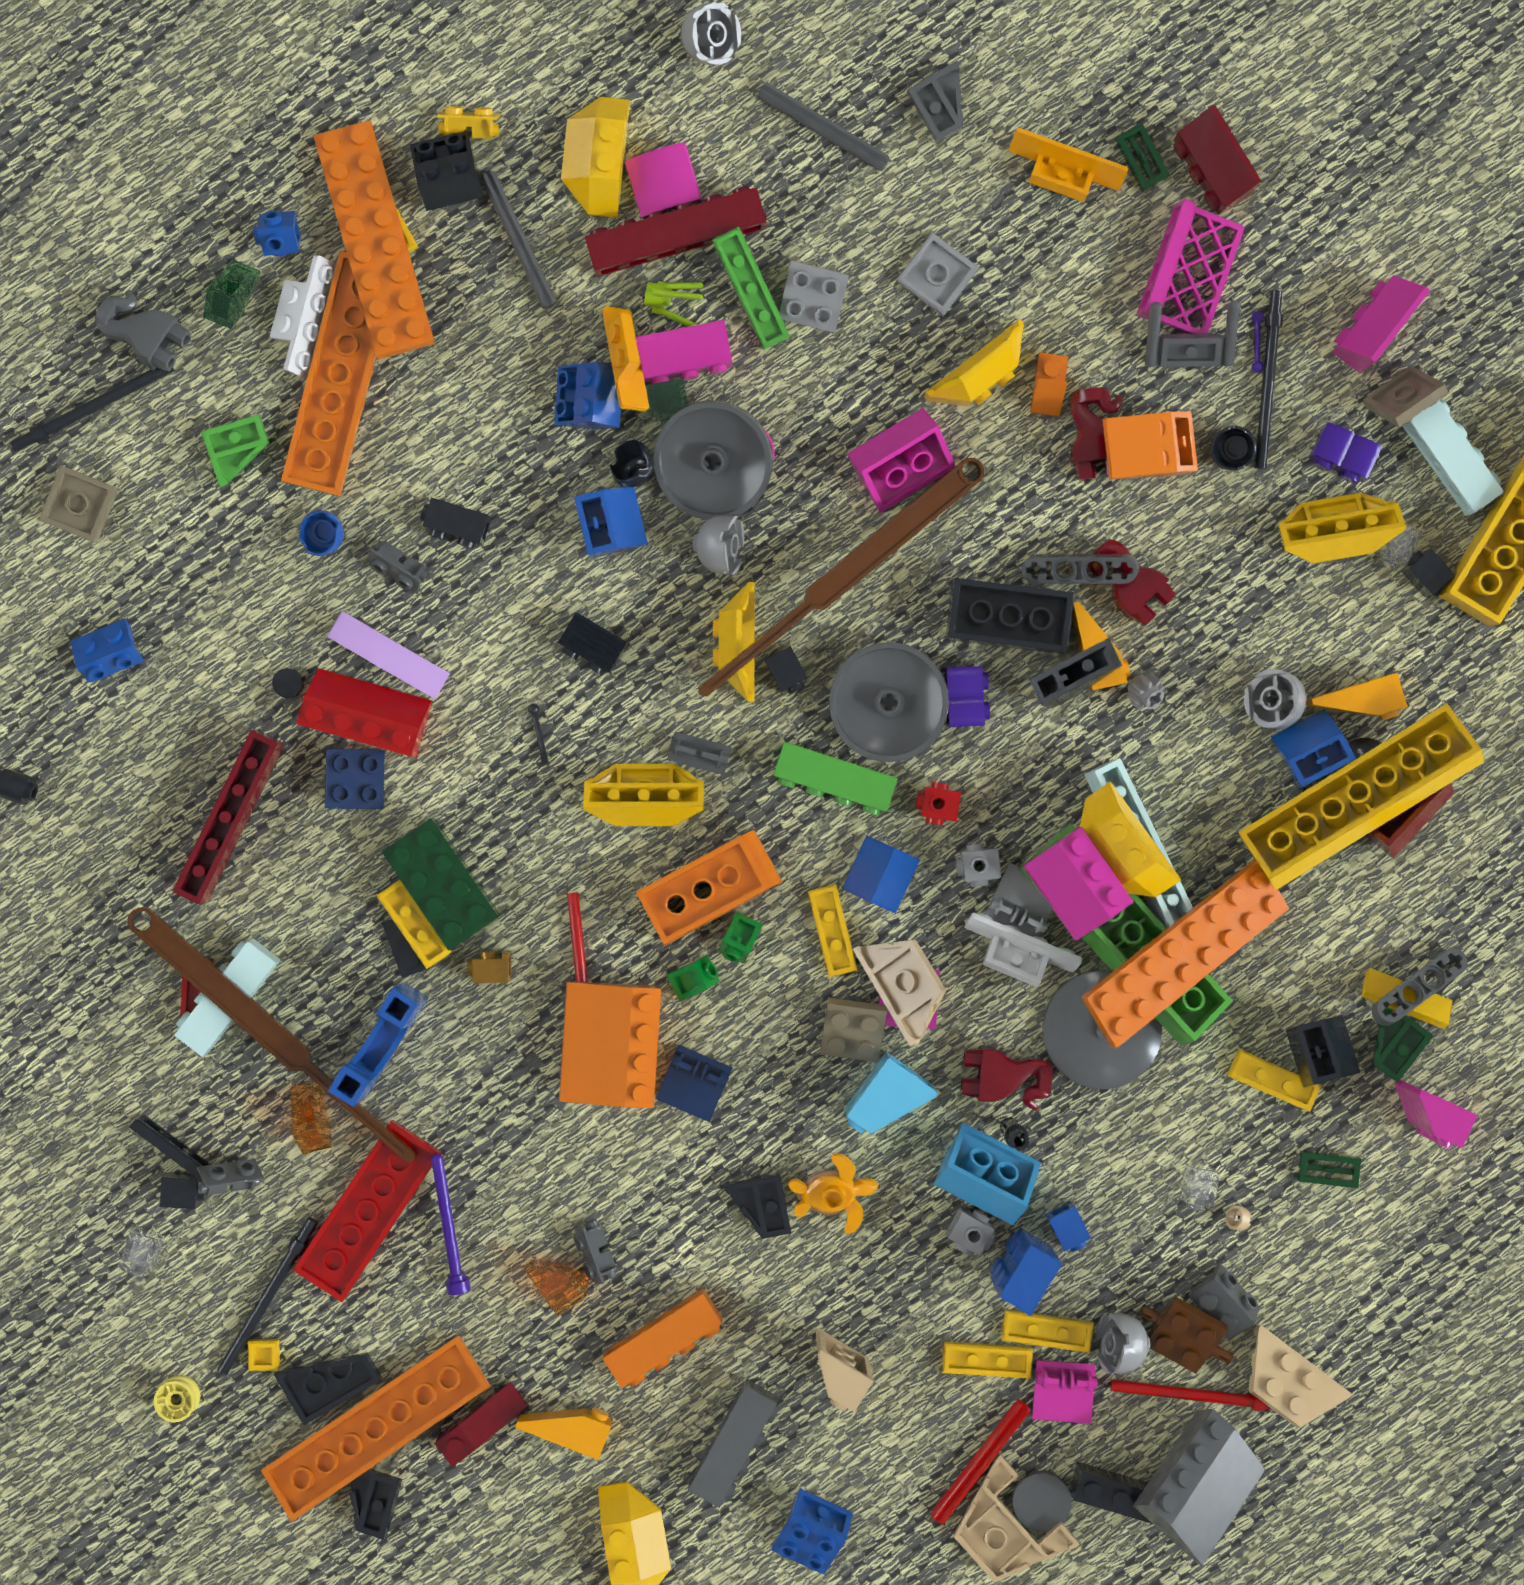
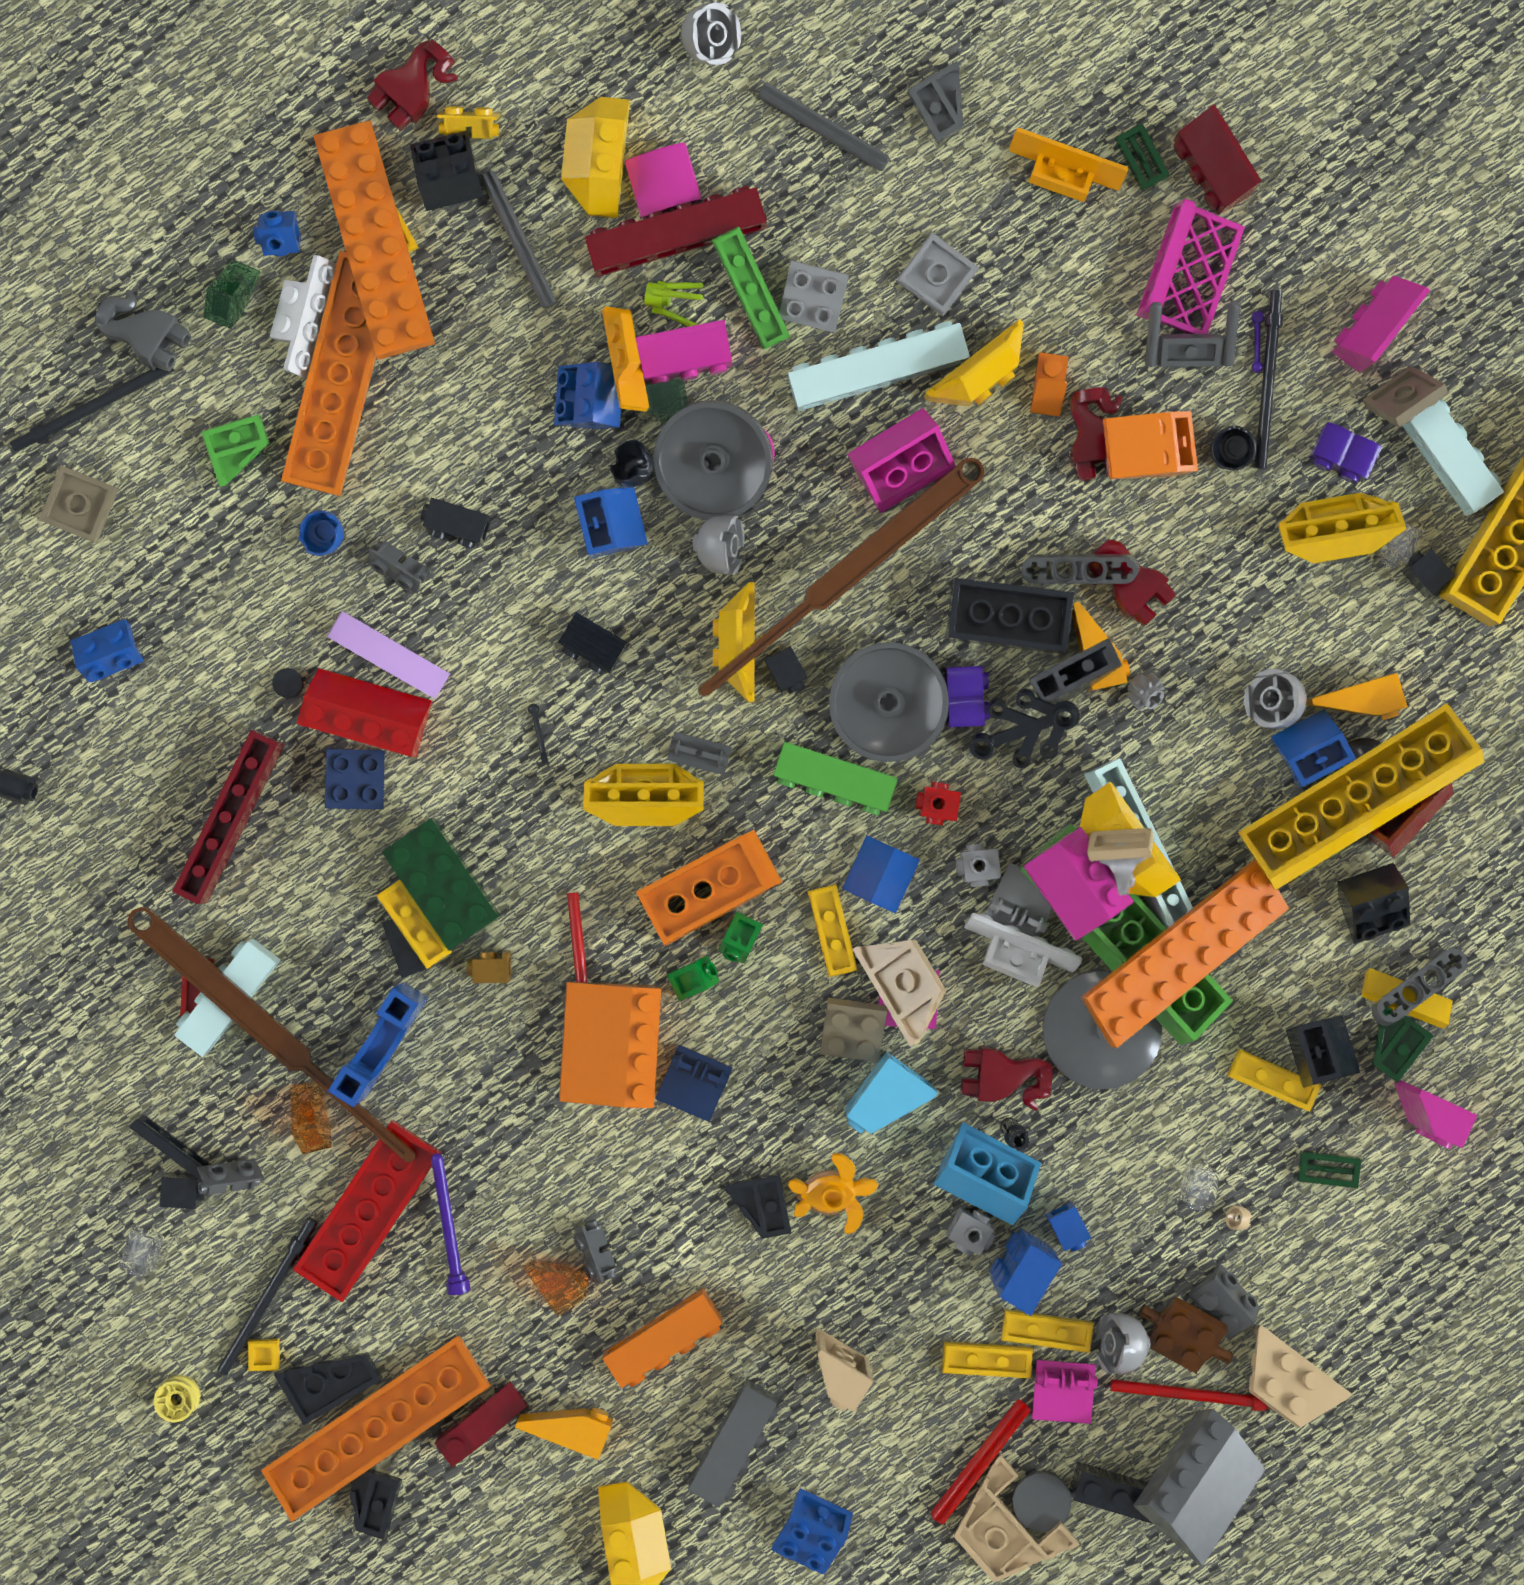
none -> dark red hips [367,39,458,131]
none -> light aqua brick [788,321,970,412]
none -> black plant [970,688,1080,768]
none -> tan piece [1087,828,1154,895]
none -> black slope [1337,863,1410,944]

